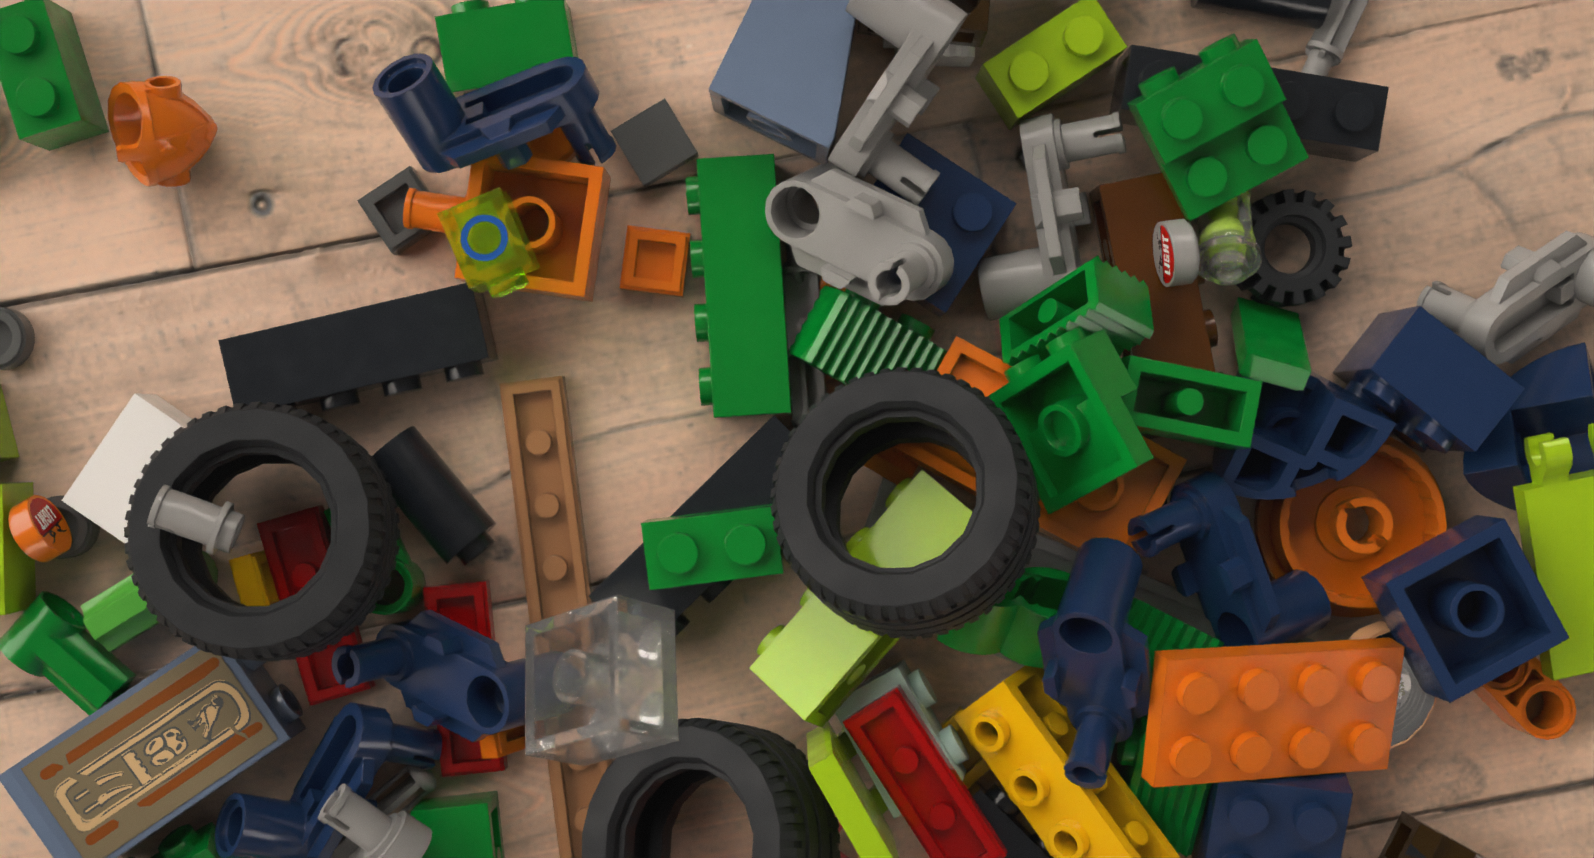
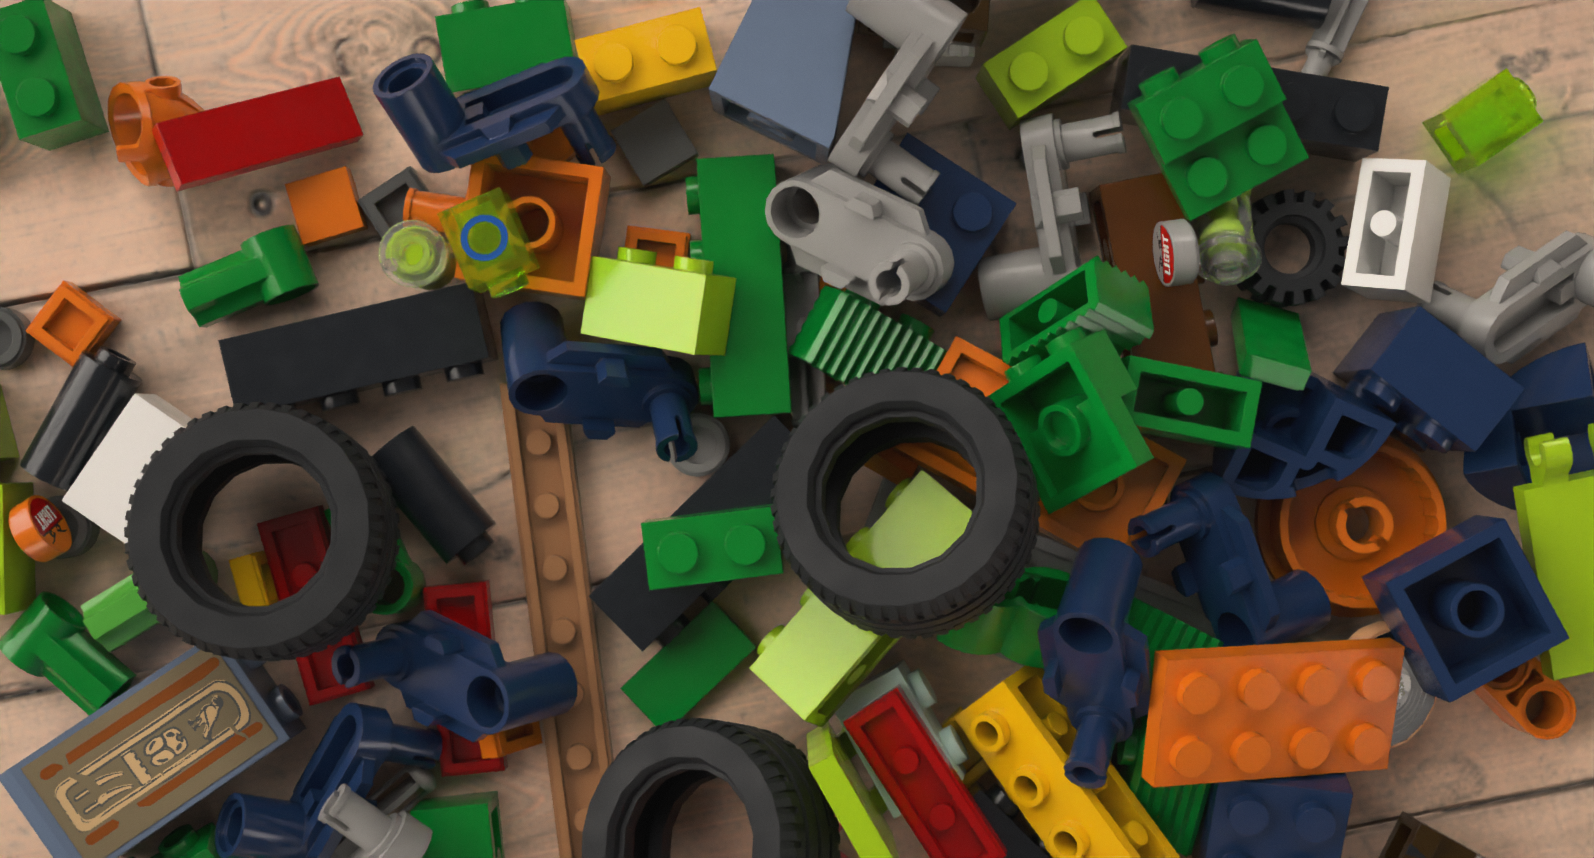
light grey pin [147,484,245,555] -> none
clear brick [525,595,679,766] -> none
none -> black brick [20,345,142,491]
none -> orange tile [25,280,121,367]
none -> red tile [152,76,364,192]
none -> green piece [178,225,319,328]
none -> orange tile [285,166,368,247]
none -> clear piece [379,220,461,293]
none -> dark blue piece [500,301,699,462]
none -> yellow brick [574,7,717,116]
none -> lime brick [581,246,737,355]
none -> green tile [620,600,757,726]
none -> light grey tile [668,413,730,477]
none -> white brick [1341,158,1451,304]
none -> clear neon green brick [1422,68,1543,174]

